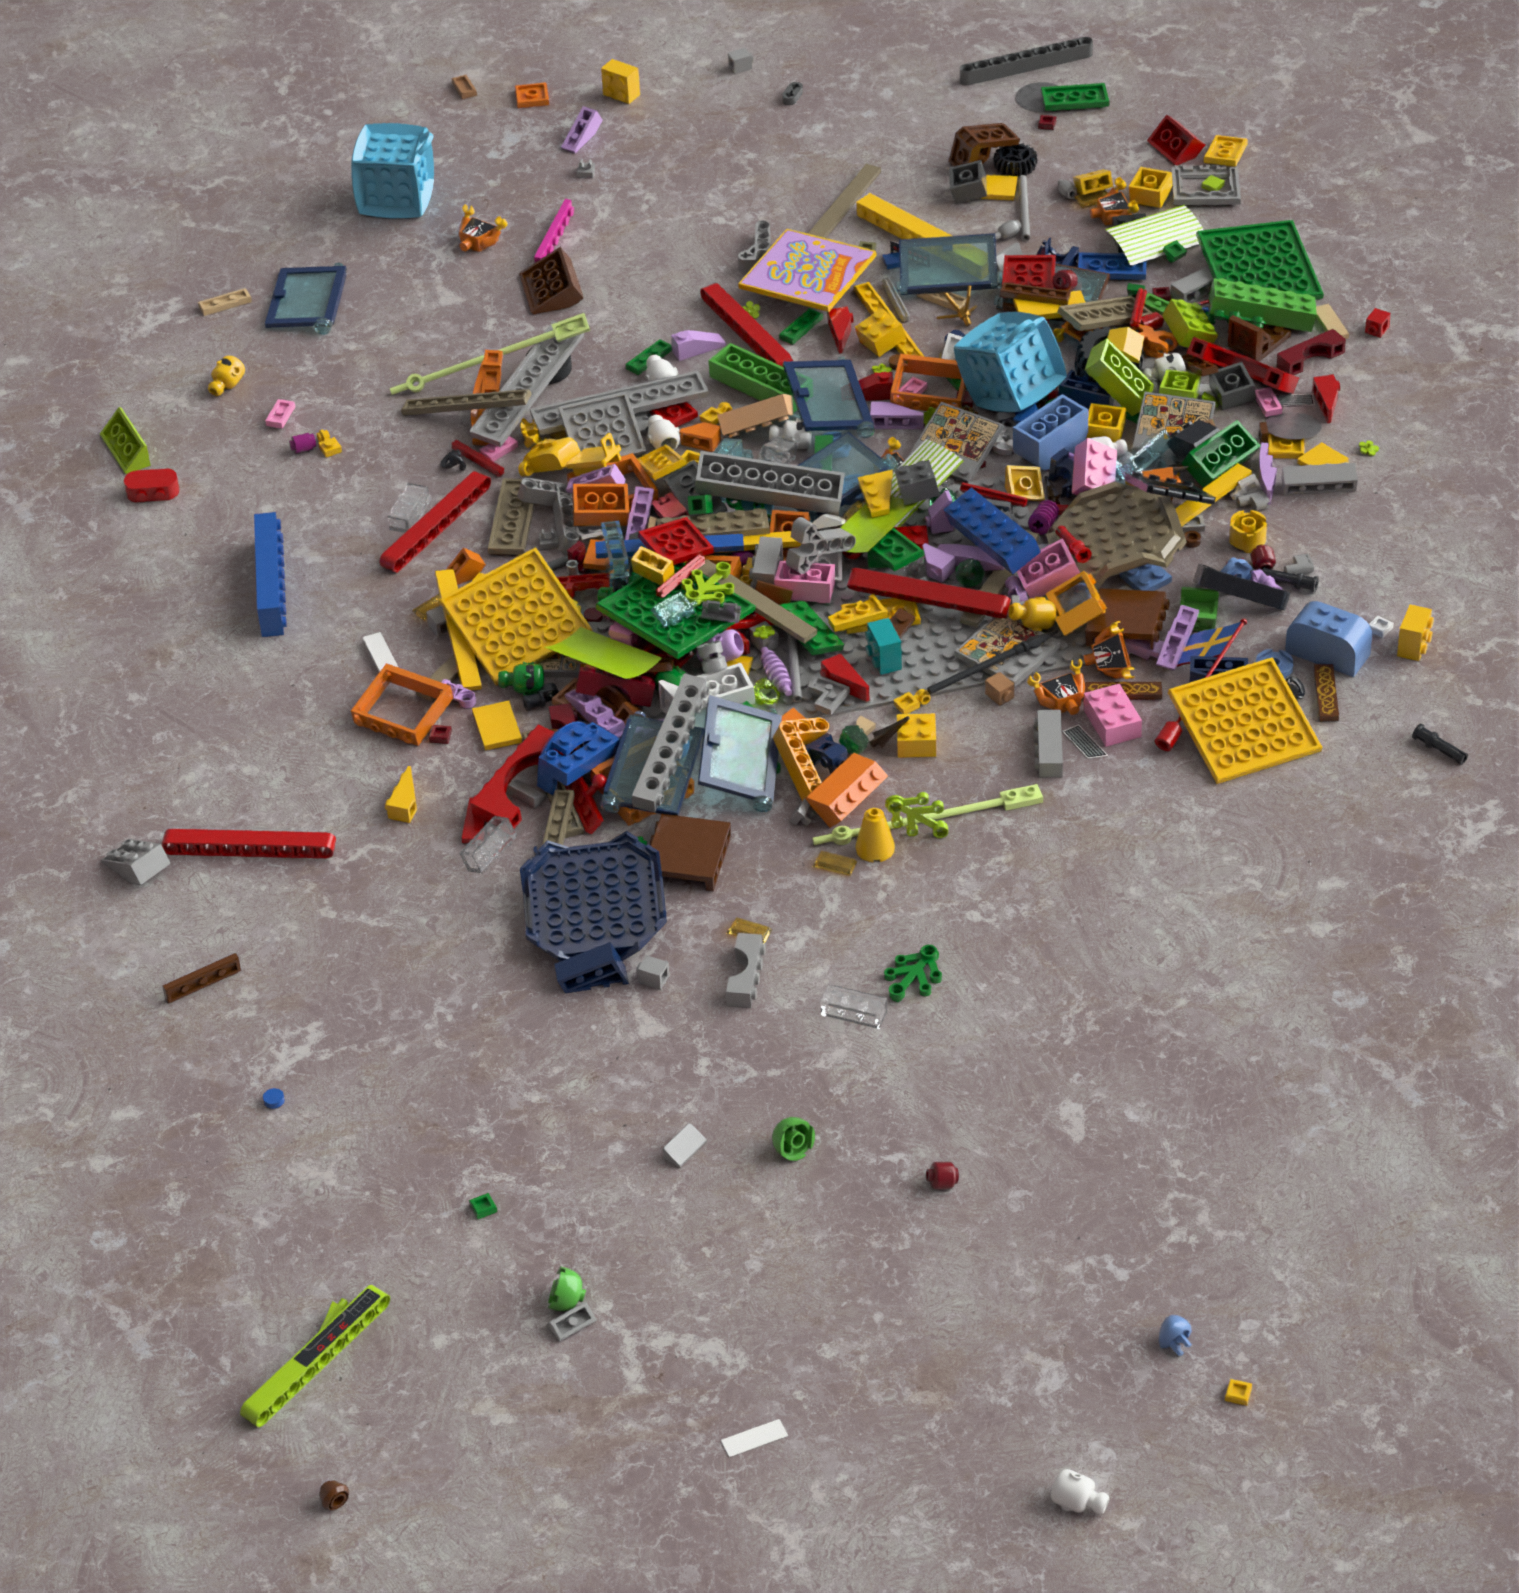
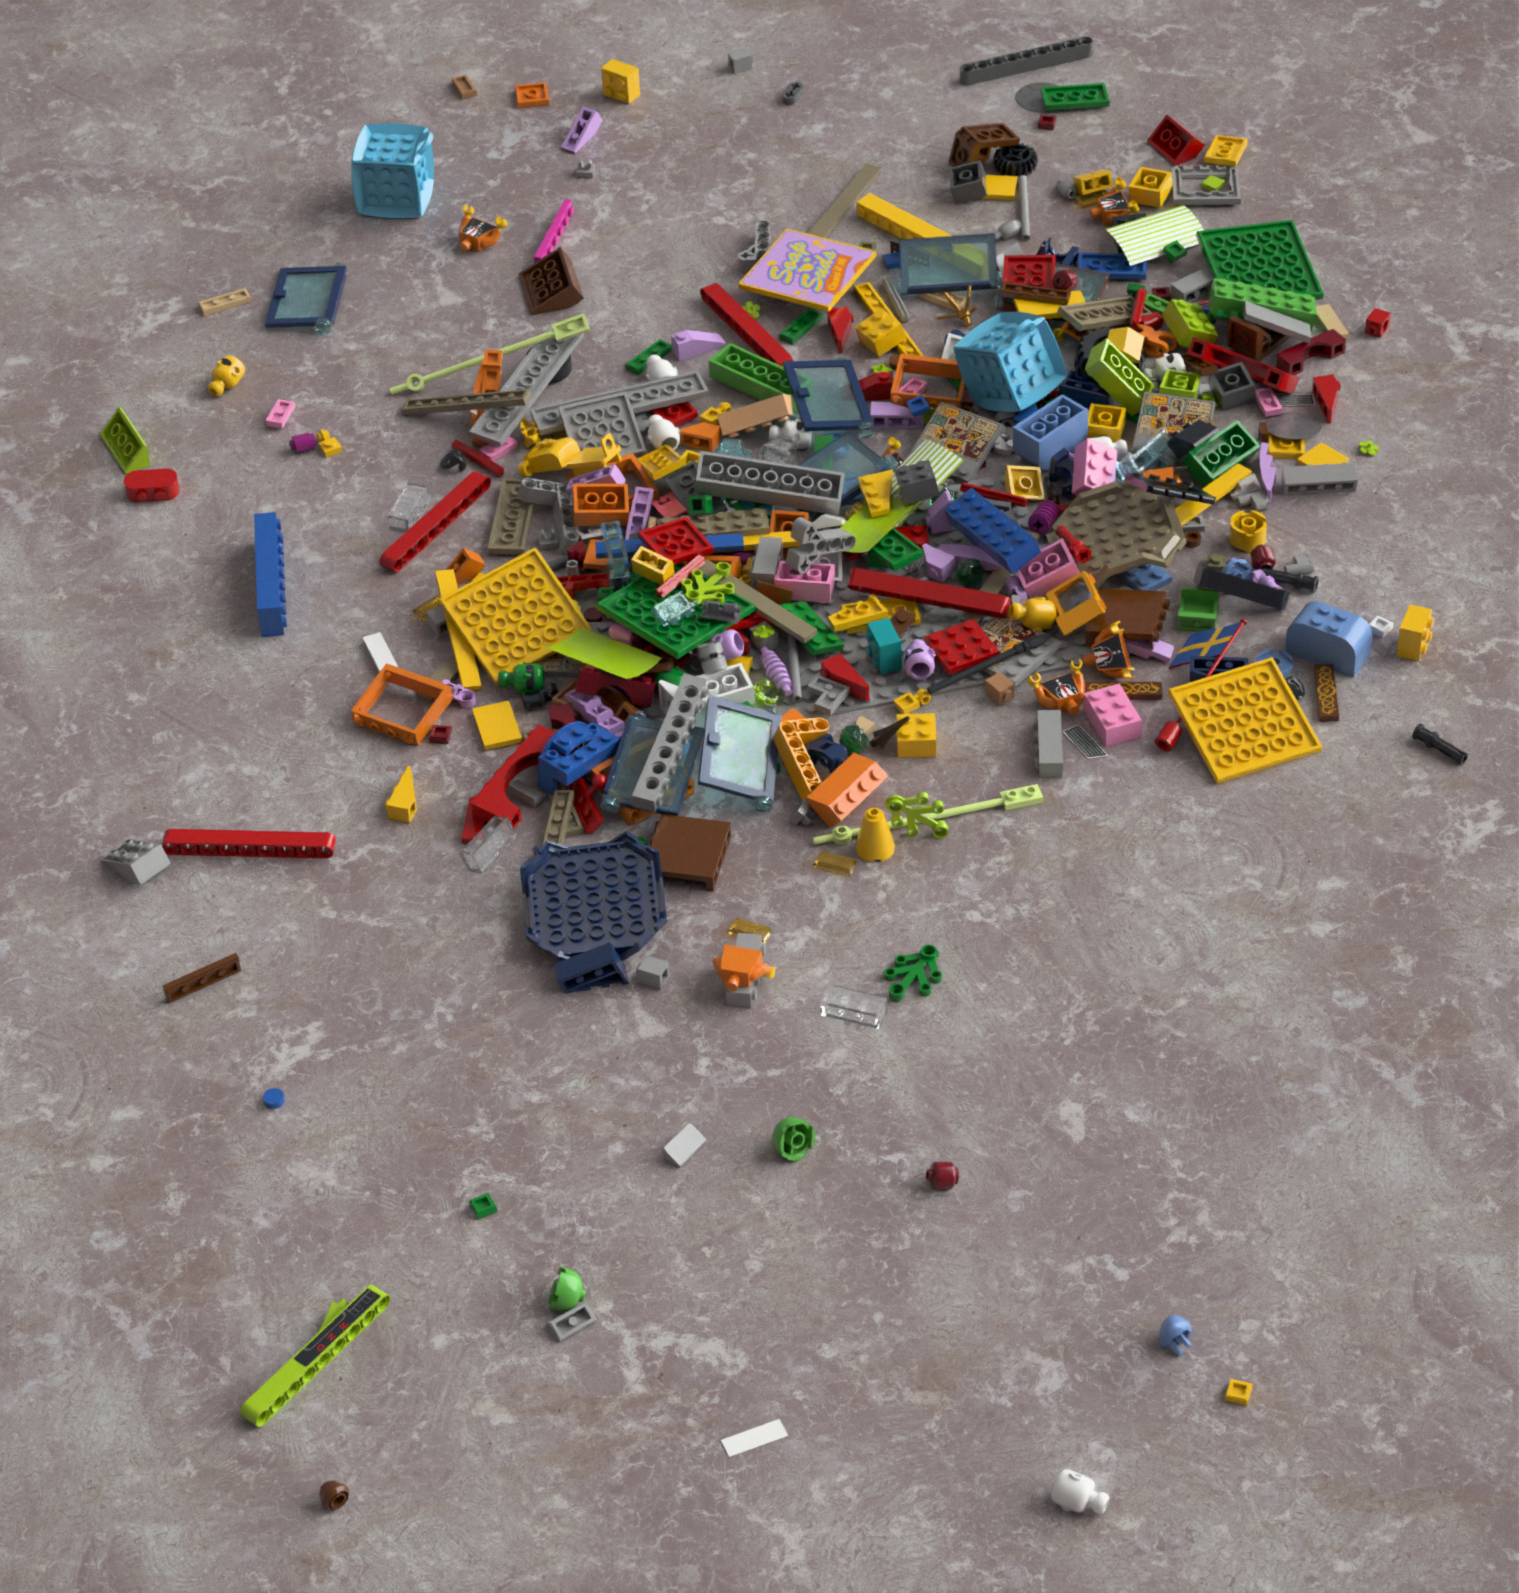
lavender slope [1156,605,1199,670] -> none
none -> orange torso [712,945,776,991]
none -> lavender piece [904,639,936,680]
none -> blue plate [906,395,930,418]
none -> red plate [923,619,1000,675]
none -> olive plate [1207,554,1226,571]
none -> light grey tile [1243,301,1311,343]

